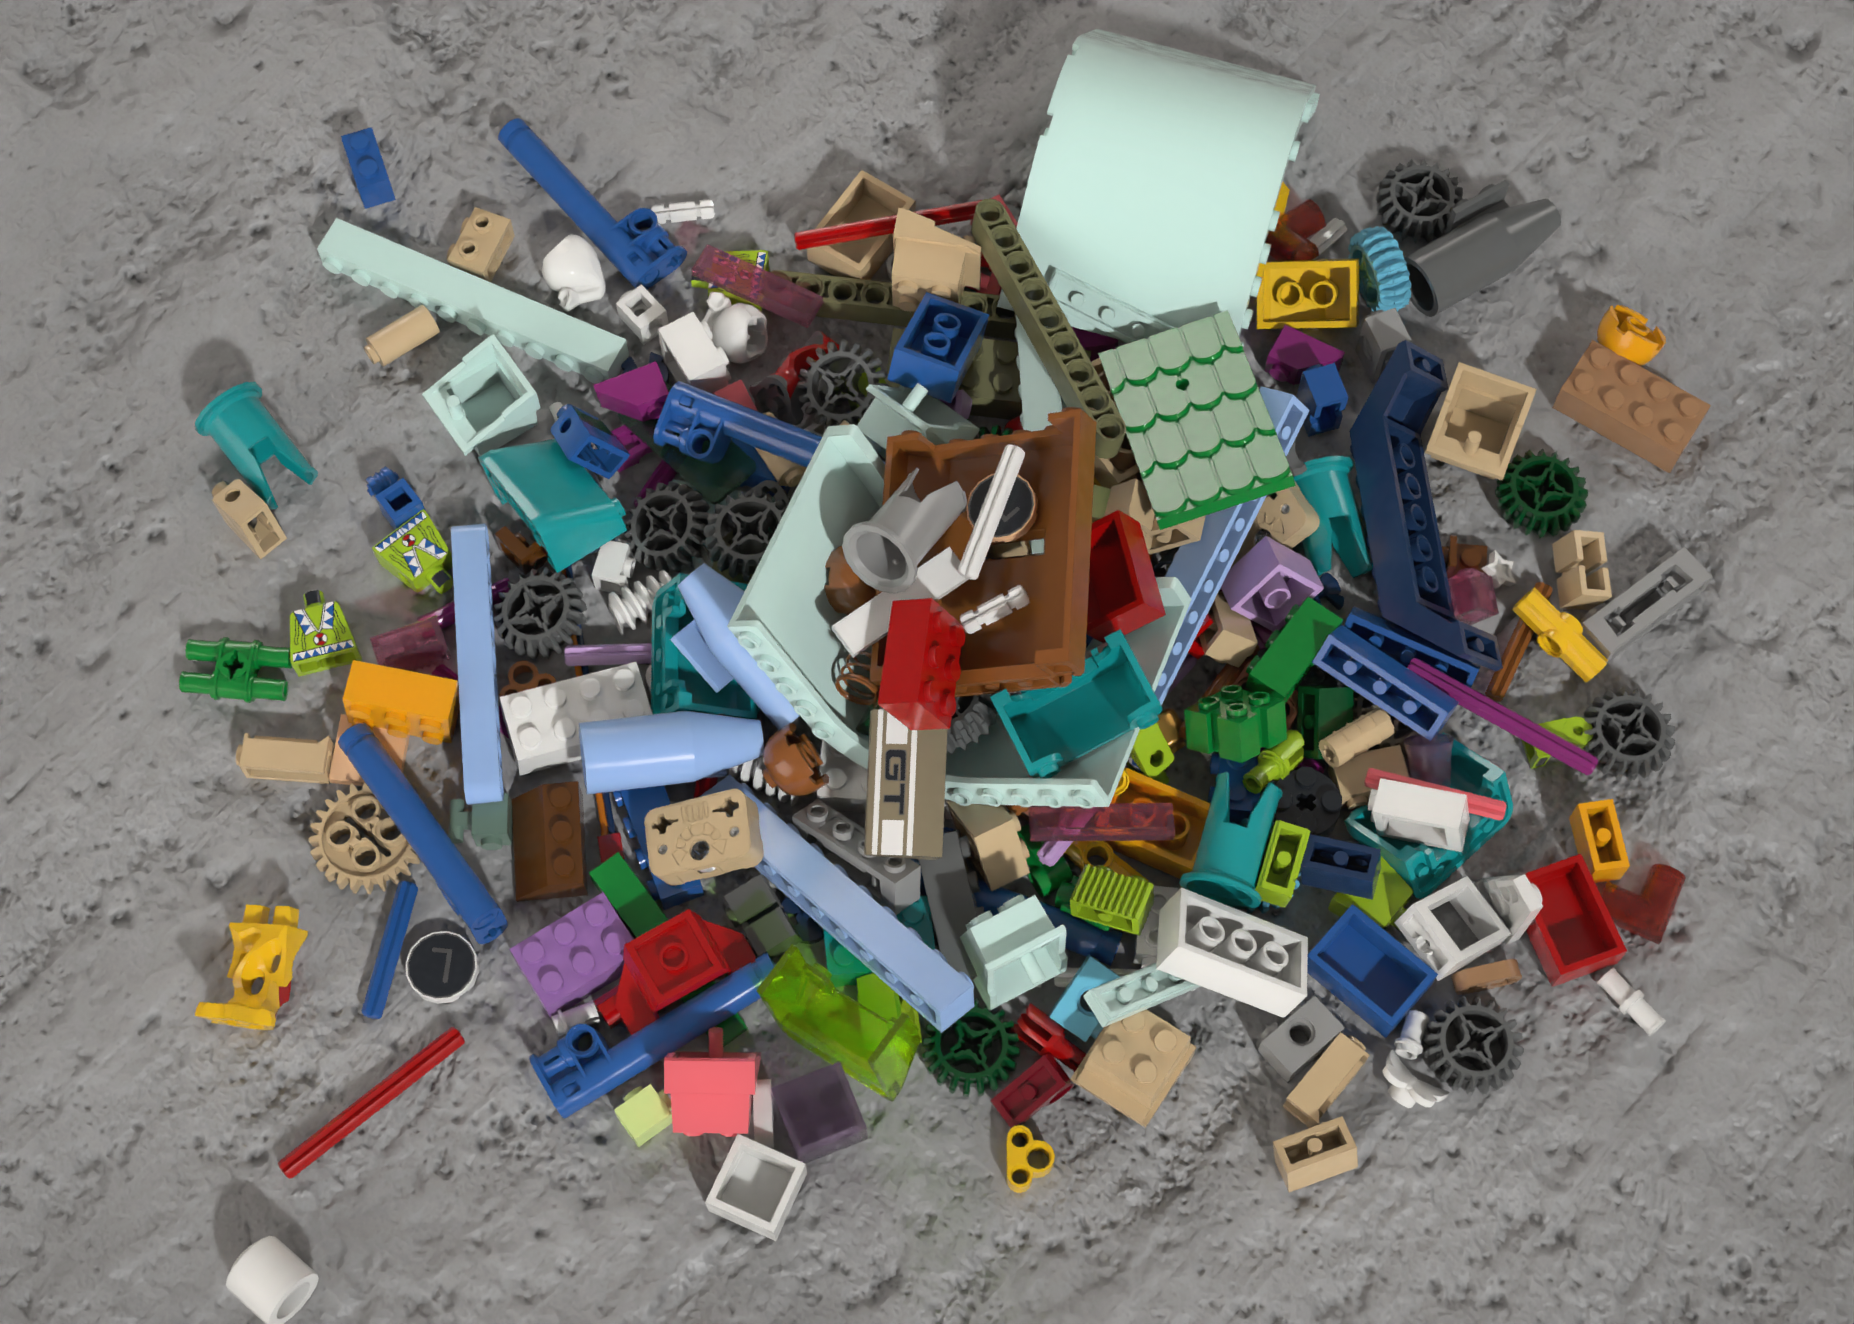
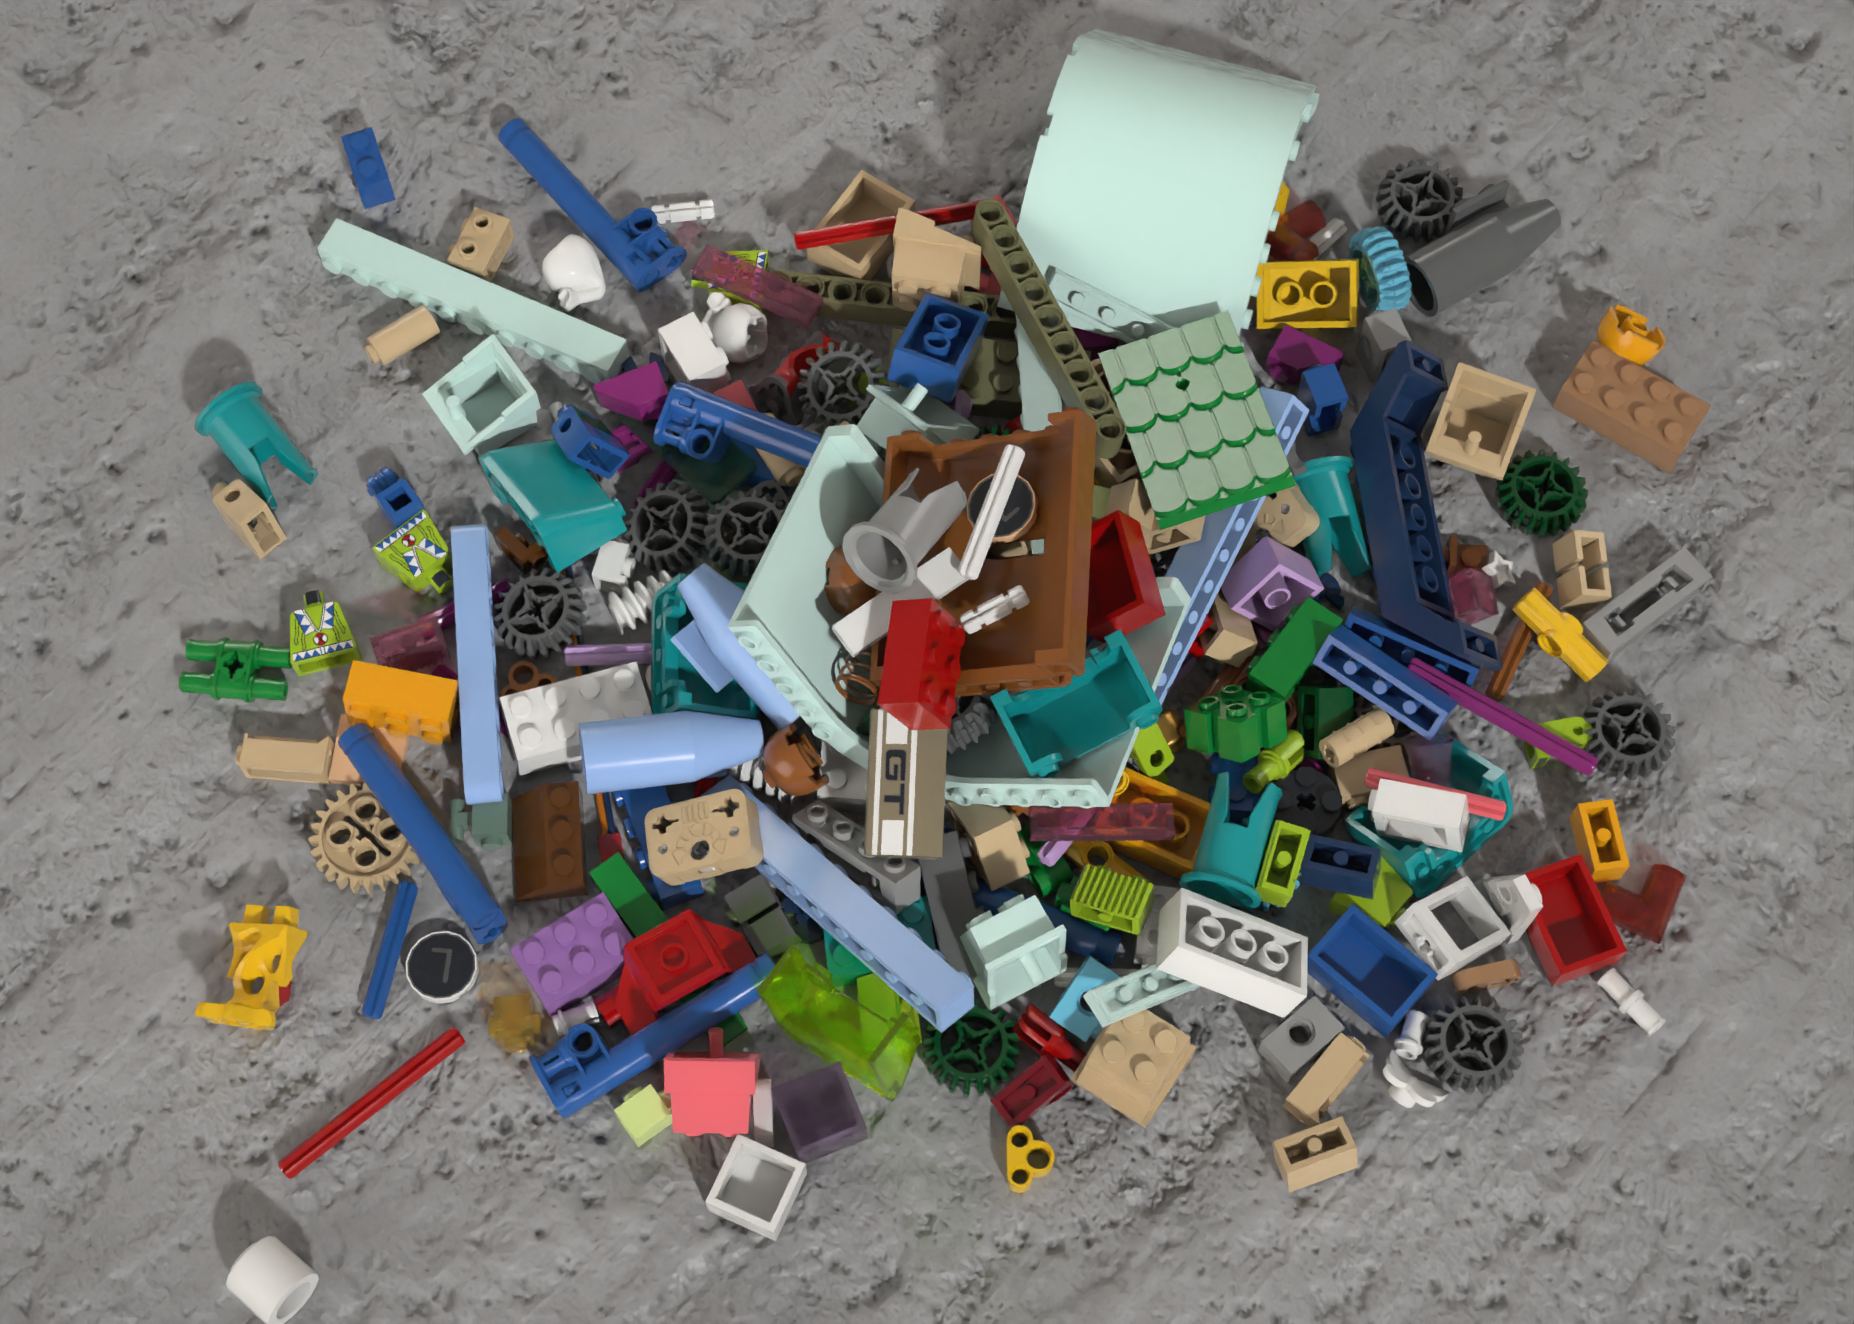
white brick [616,284,669,345] -> none
none -> clear yellow brick [488,994,542,1053]

